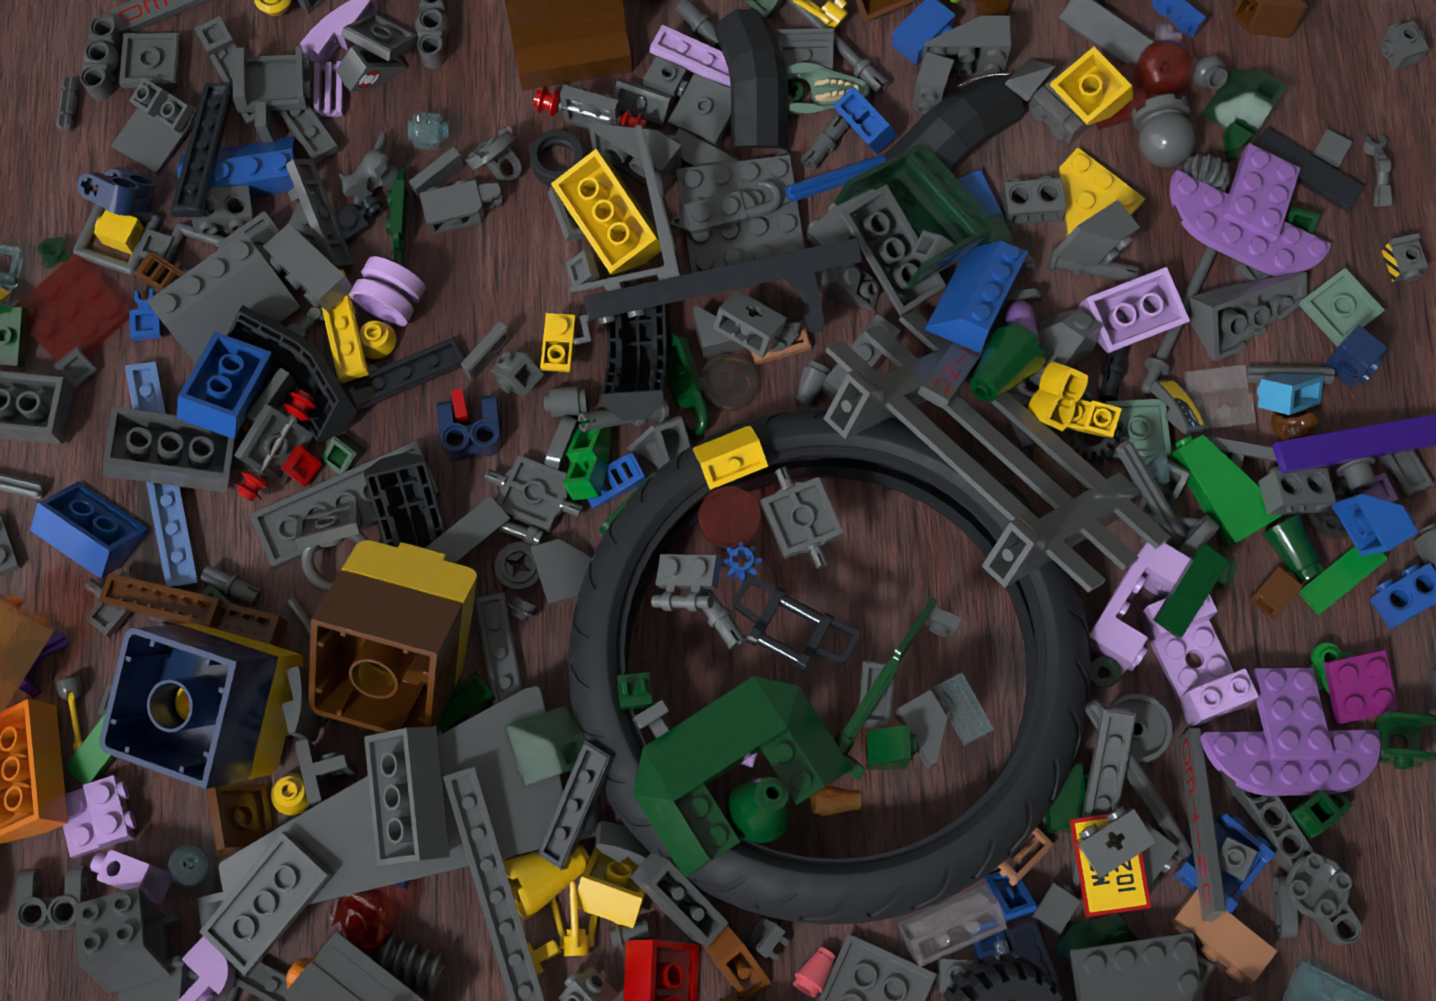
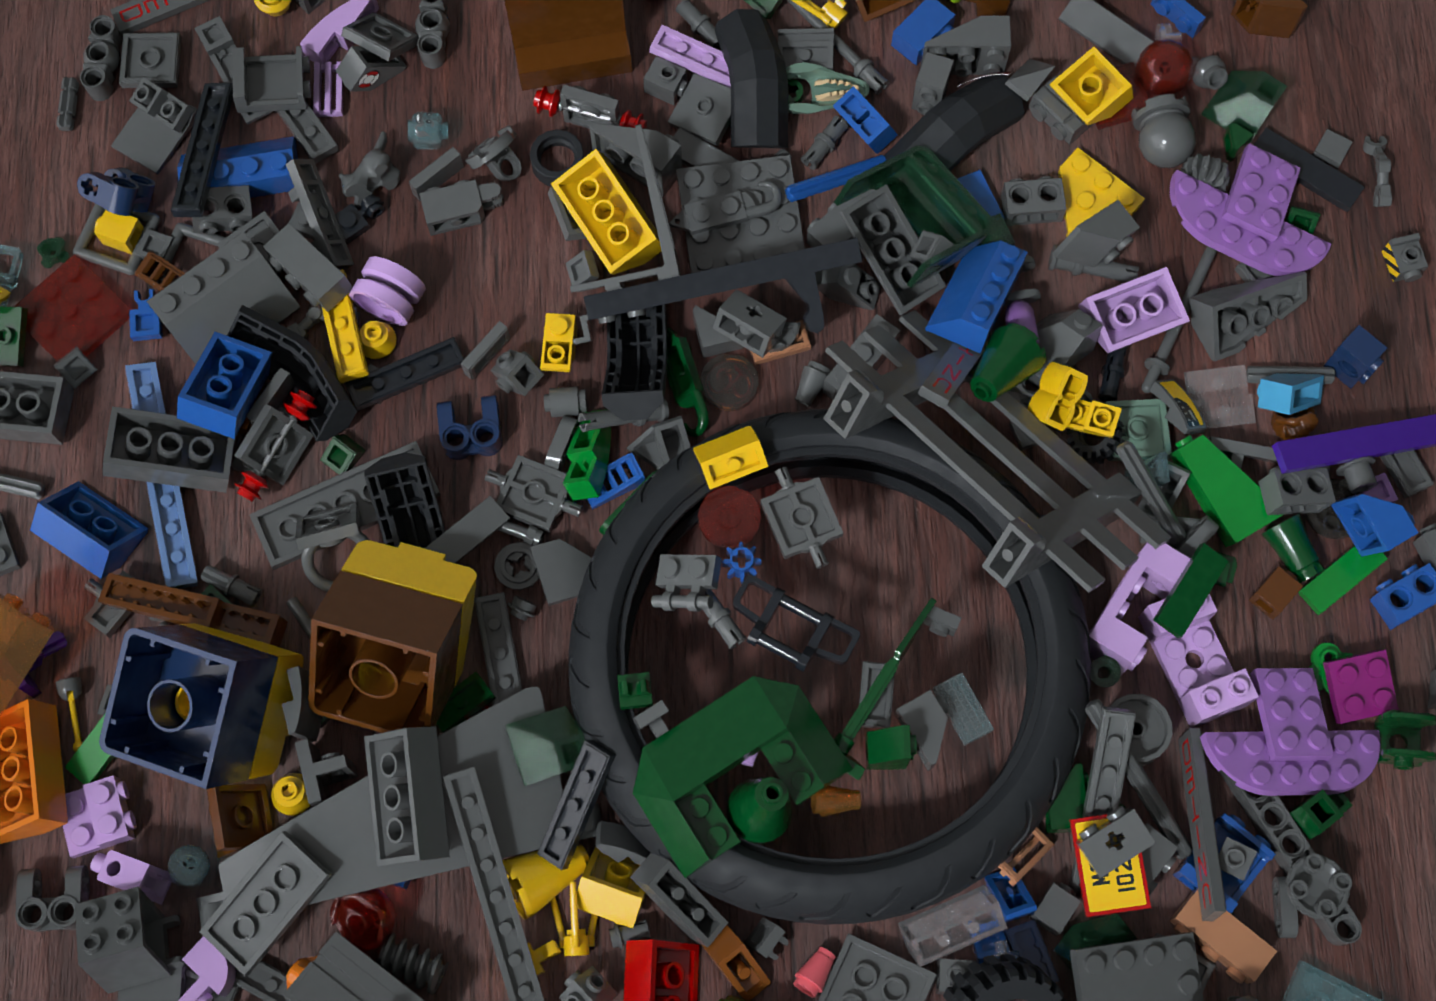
dark grey tile [255,102,273,143] -> none
red tile [280,444,323,487] -> none
dark green plate [386,169,409,267] -> none
red tile [451,388,471,425] -> none
dark grey plate [613,78,673,125] -> none
sand green plate [1299,268,1385,347] -> none
dark grey brick [1380,21,1429,71] -> none

